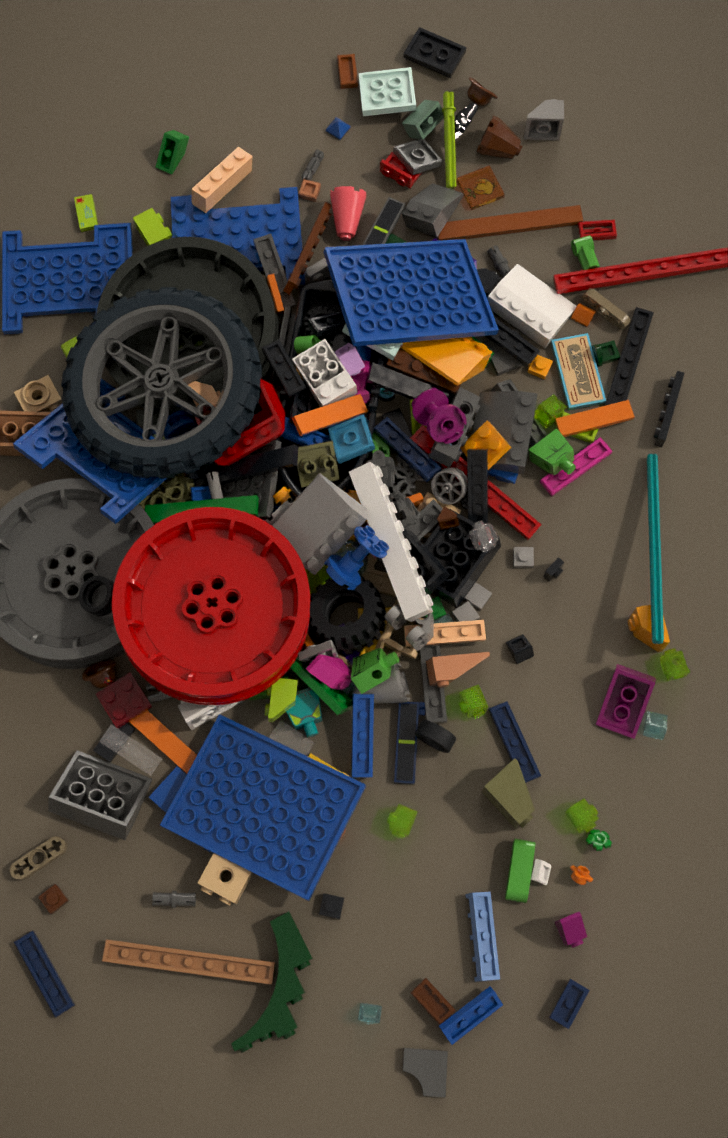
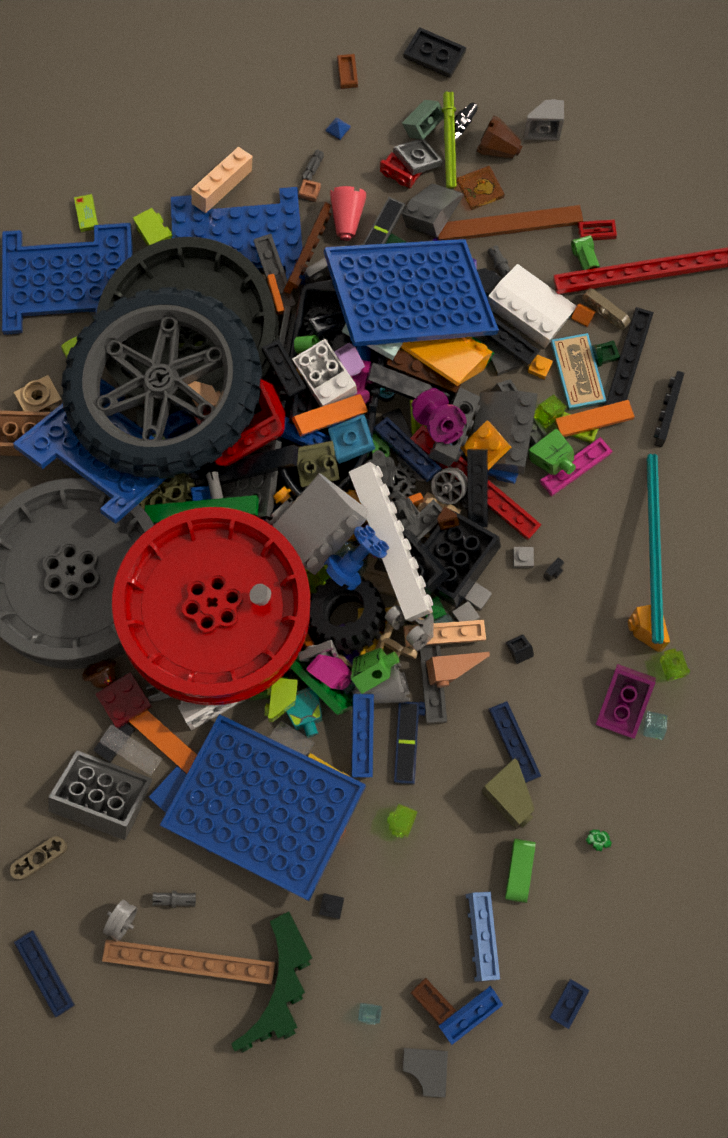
reddish brown plate [38,884,69,914] -> none
black tyre [79,576,114,616] -> none
green slope [156,130,189,174] -> none
tan brick [198,853,253,906] -> none
light aqua plate [359,67,416,116] -> none
black tyre [415,720,456,753] -> none
clear neon green brick [459,684,489,719] -> none
reddish brown hat [467,77,498,106] -> none
clear head [469,521,498,552] -> none
white tile [531,859,551,885] -> none
magenta slope [555,911,587,948] -> none
clear neon green brick [565,798,599,833] -> none
orange plate [570,865,593,885] -> none
none -> light grey wheel [103,900,138,942]
none -> light grey tile [250,584,271,606]

